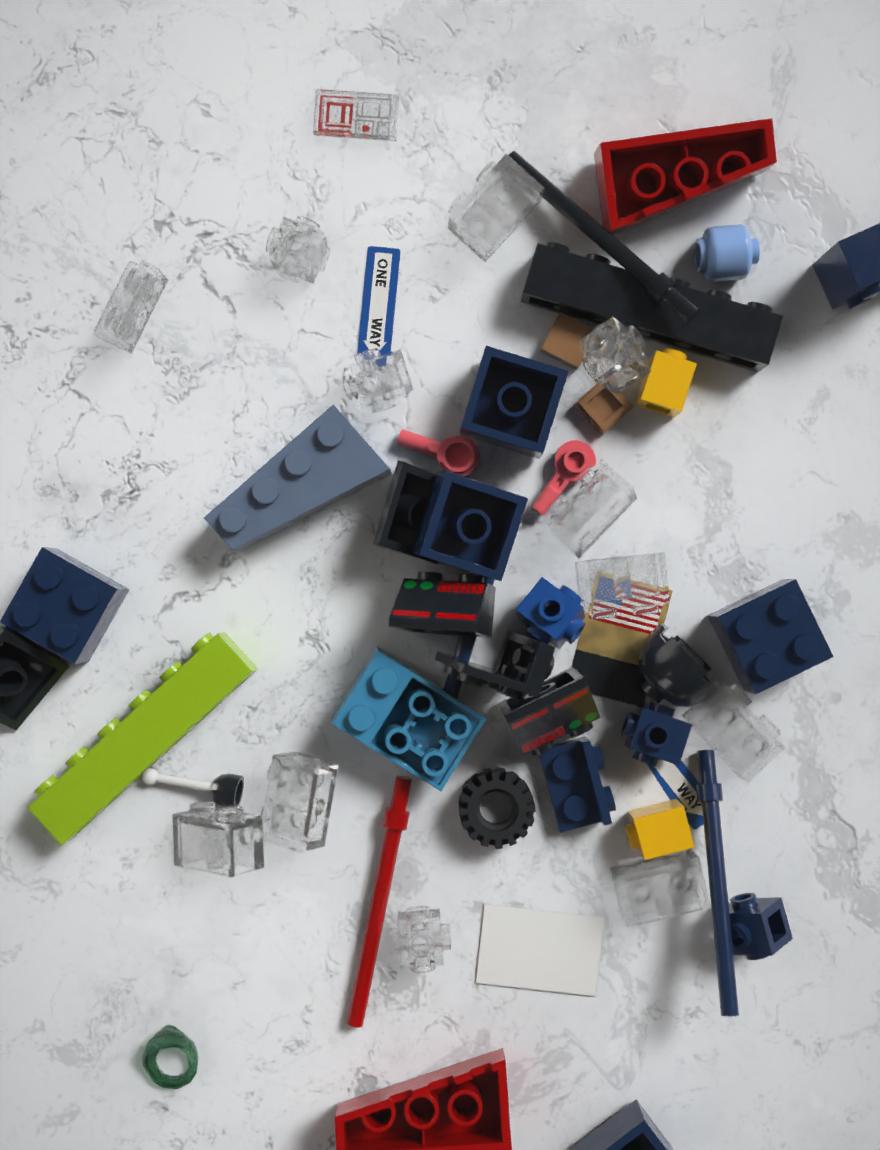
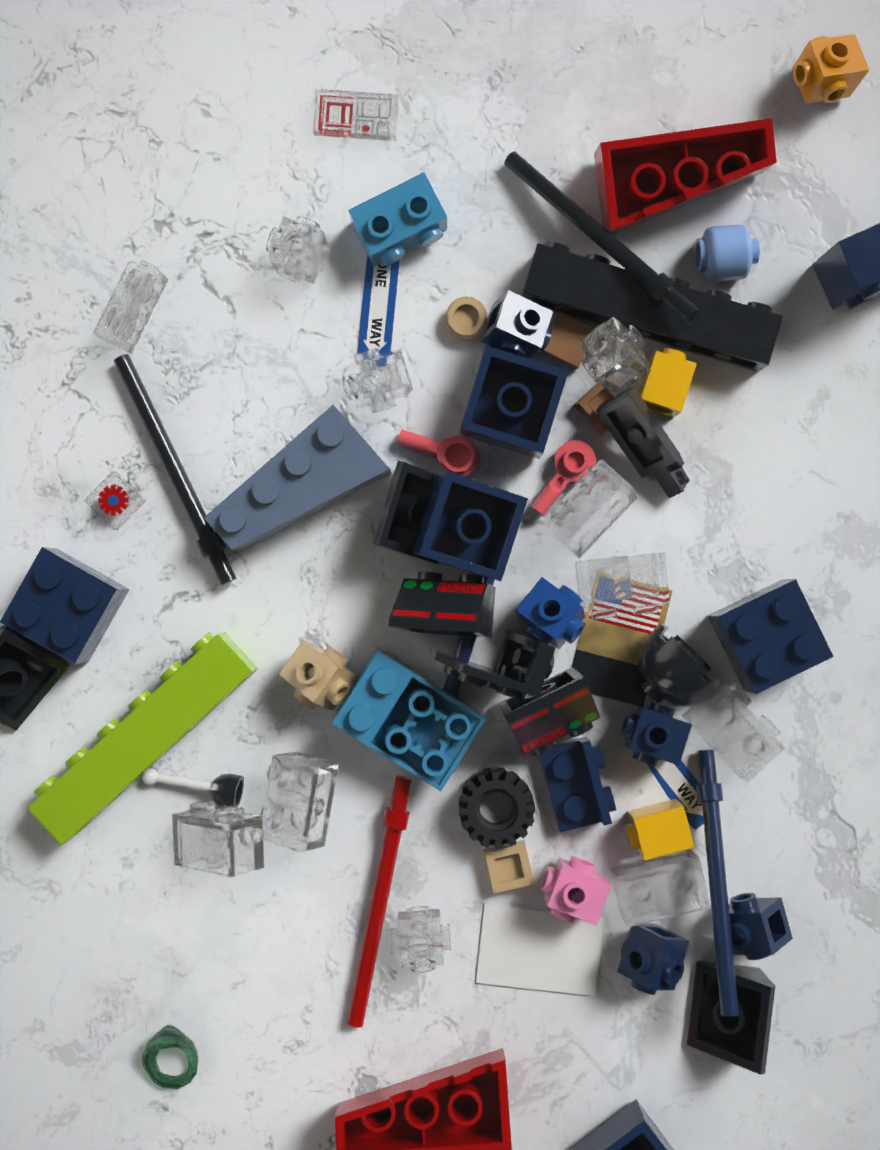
clear brick [448,154,544,262] -> none
none -> clear tile [84,471,146,531]
none -> black bar [114,354,237,586]
none -> tan brick [279,639,357,711]
none -> dark azure brick [348,172,447,266]
none -> tan tile [446,296,487,341]
none -> brick [480,290,553,358]
none -> tan tile [484,840,535,894]
none -> bright pink brick [541,856,611,925]
none -> black hinge [596,386,690,498]
none -> dark blue brick [617,923,690,995]
none -> black slope [687,960,775,1075]
none -> light orange brick [792,34,869,104]

